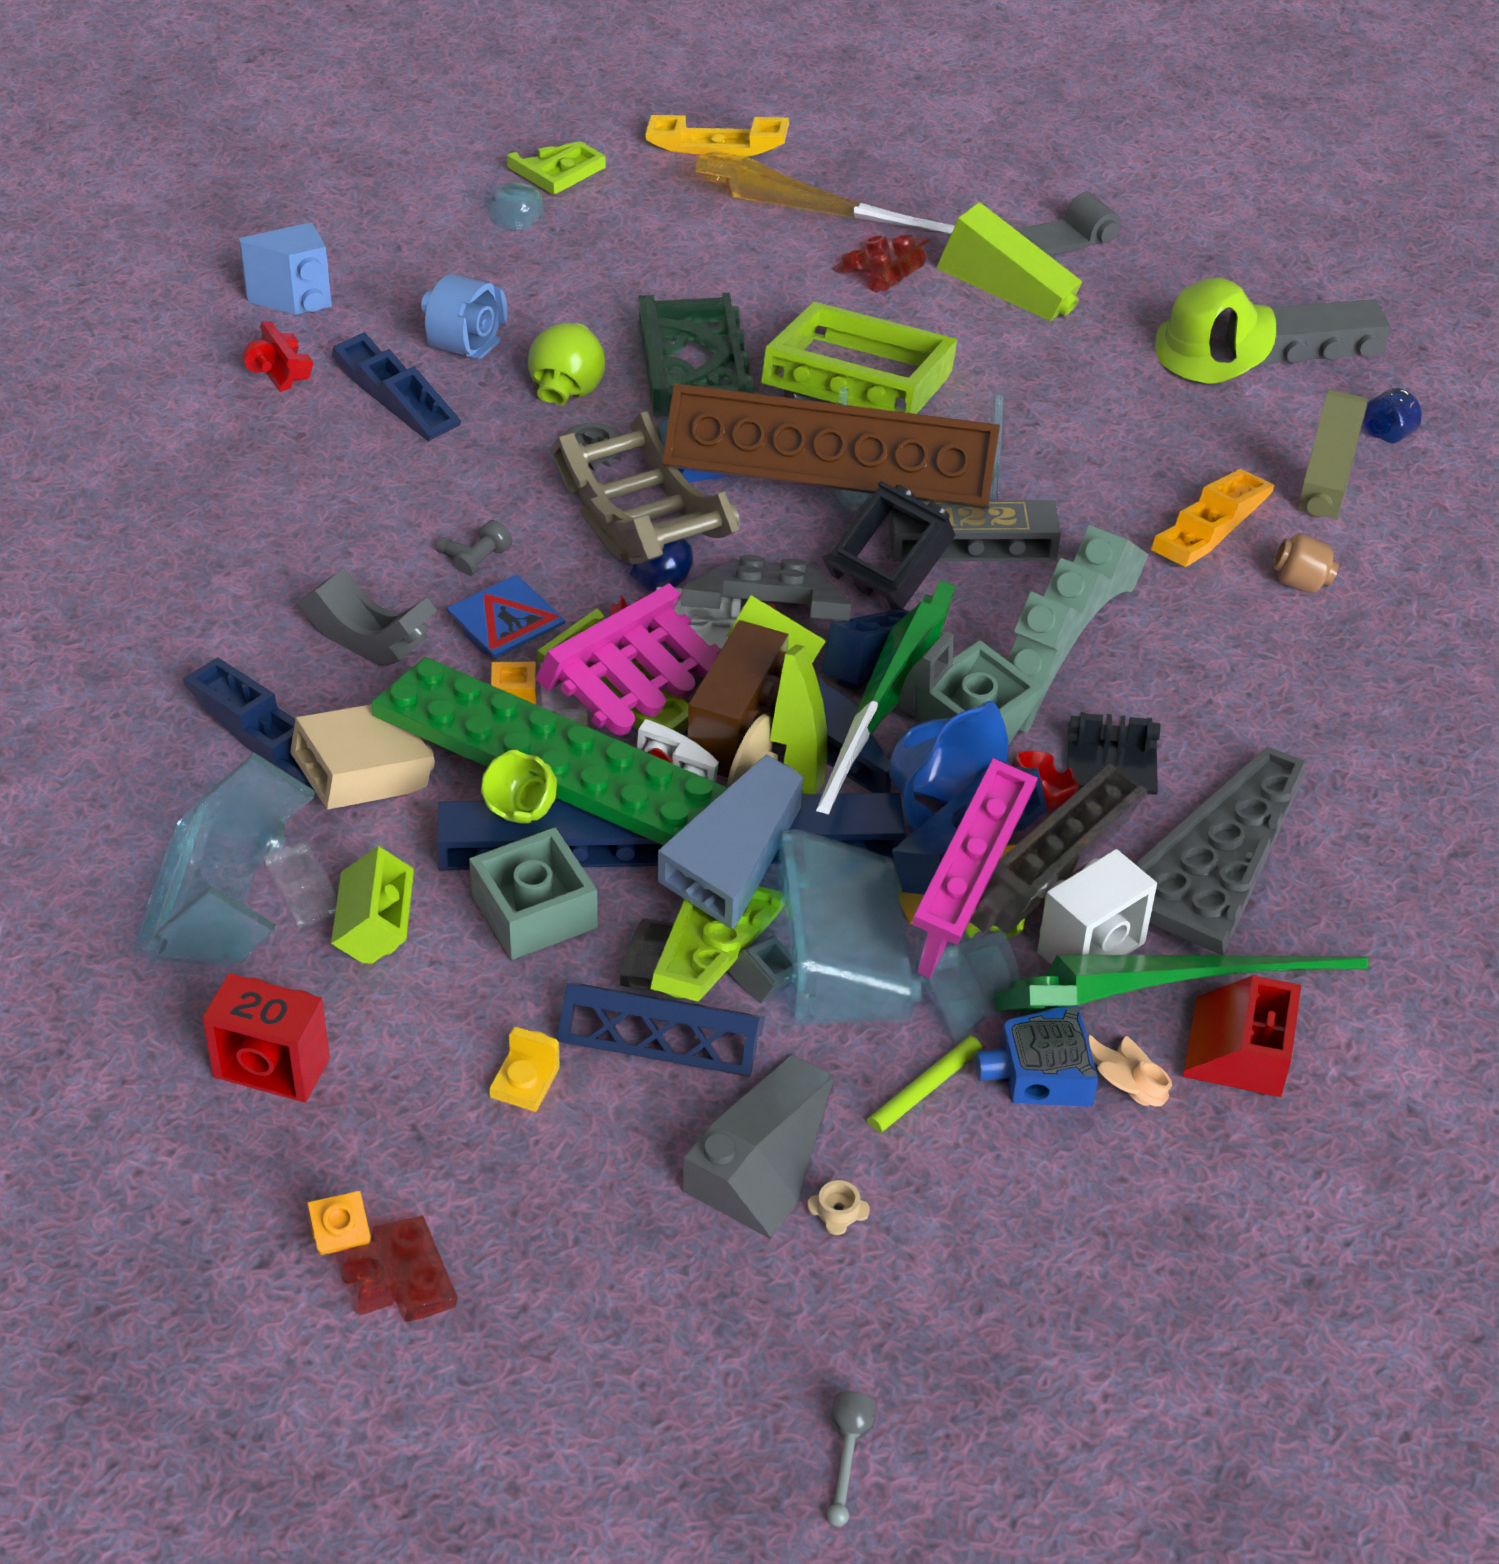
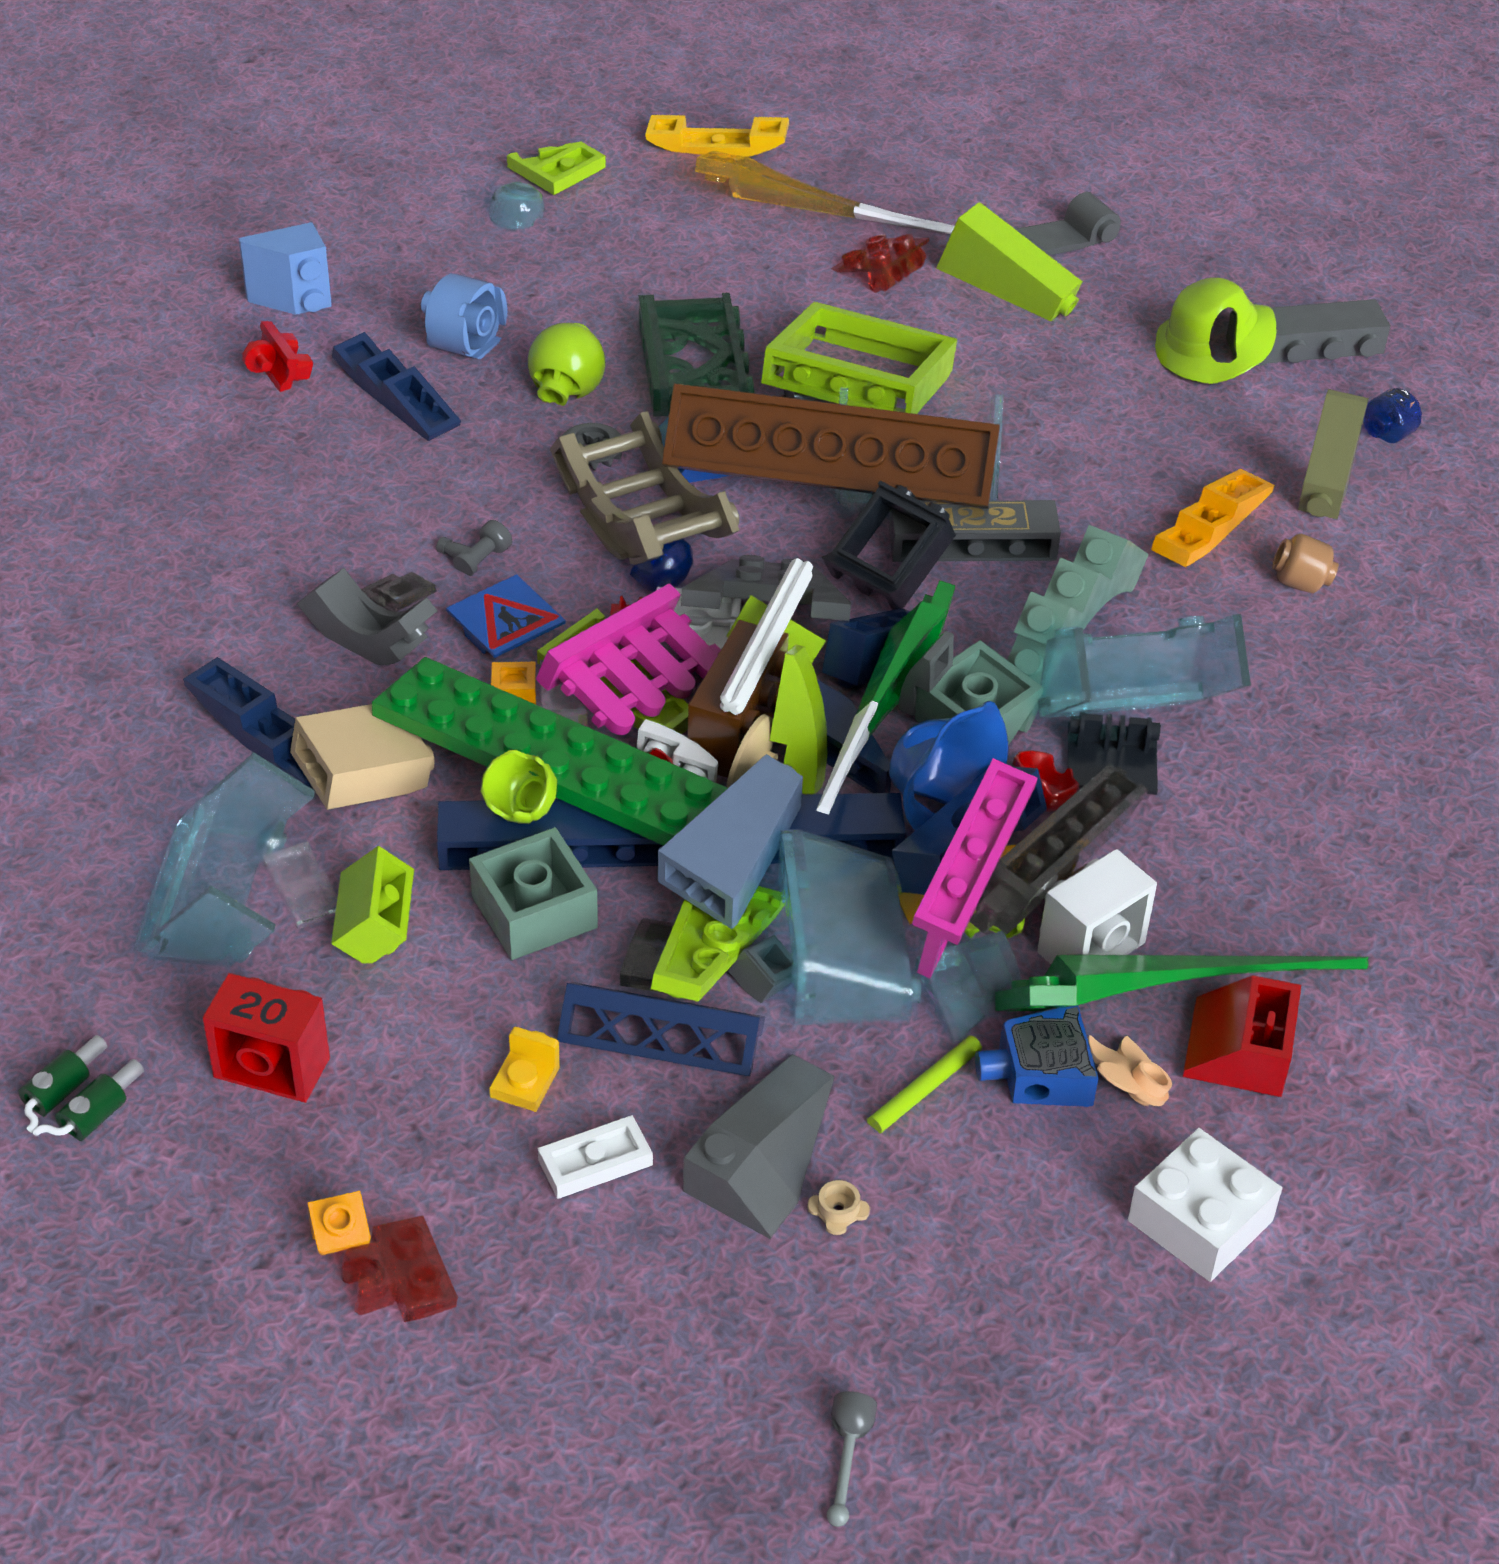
dark grey wing [1135,746,1305,956] -> none
none -> dark green piece [18,1035,144,1142]
none -> clear smoke slope [361,572,437,612]
none -> white plate [538,1115,653,1199]
none -> white axle [720,558,813,715]
none -> clear light blue windscreen [1038,614,1251,718]
none -> white brick [1128,1128,1282,1282]

